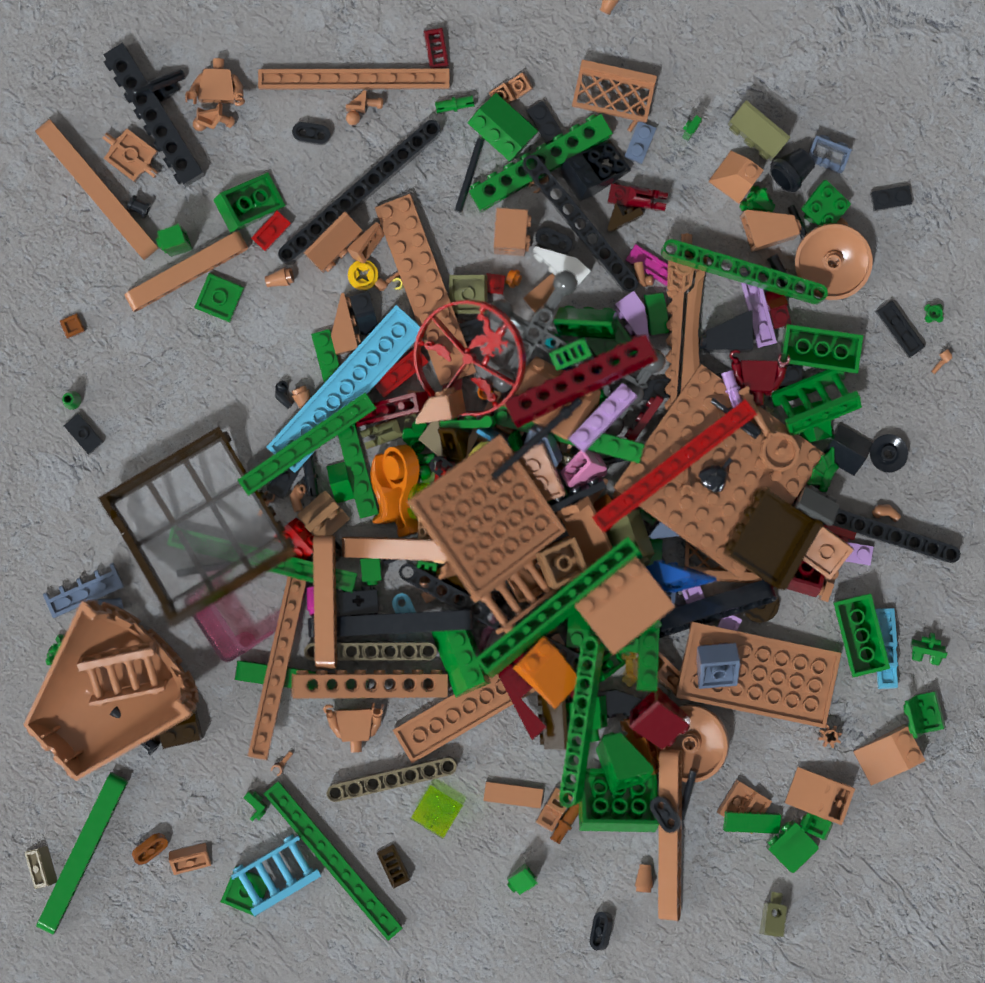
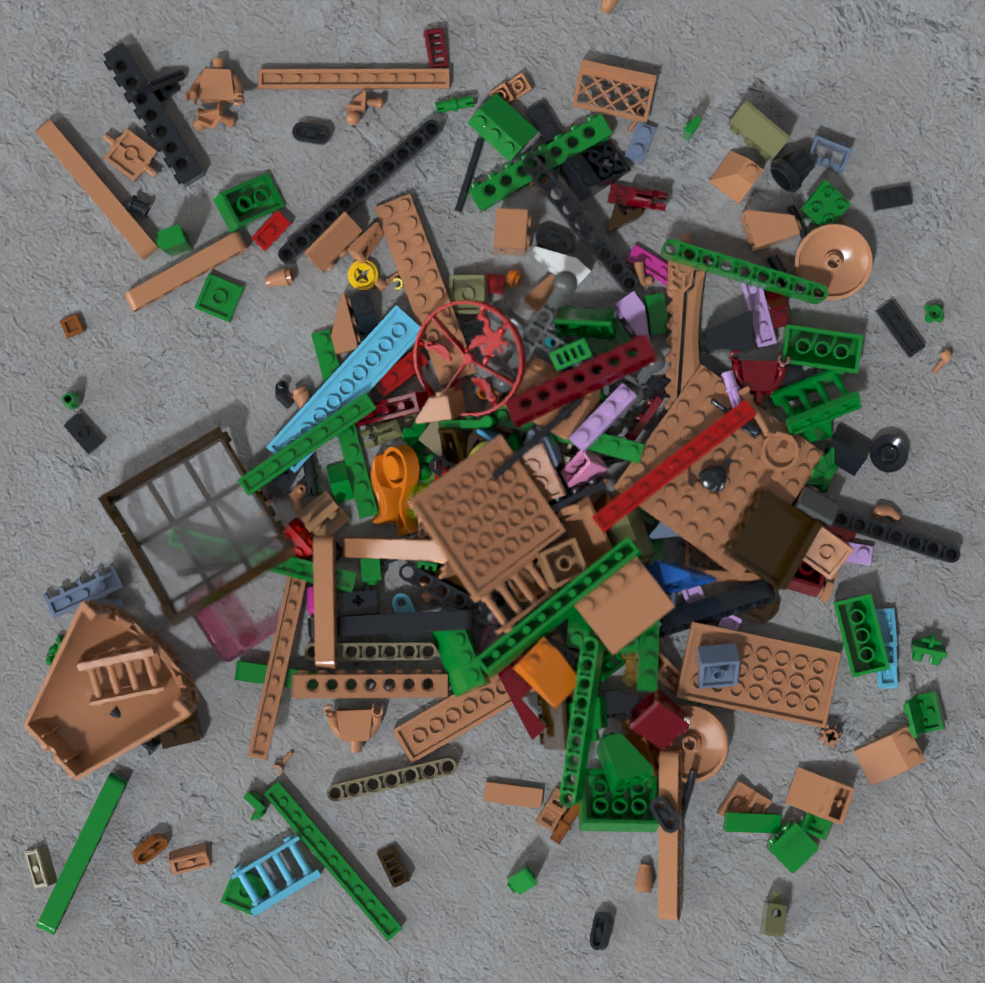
clear neon green hinge [410,785,463,839] -> none
green rock [739,186,775,213] -> none

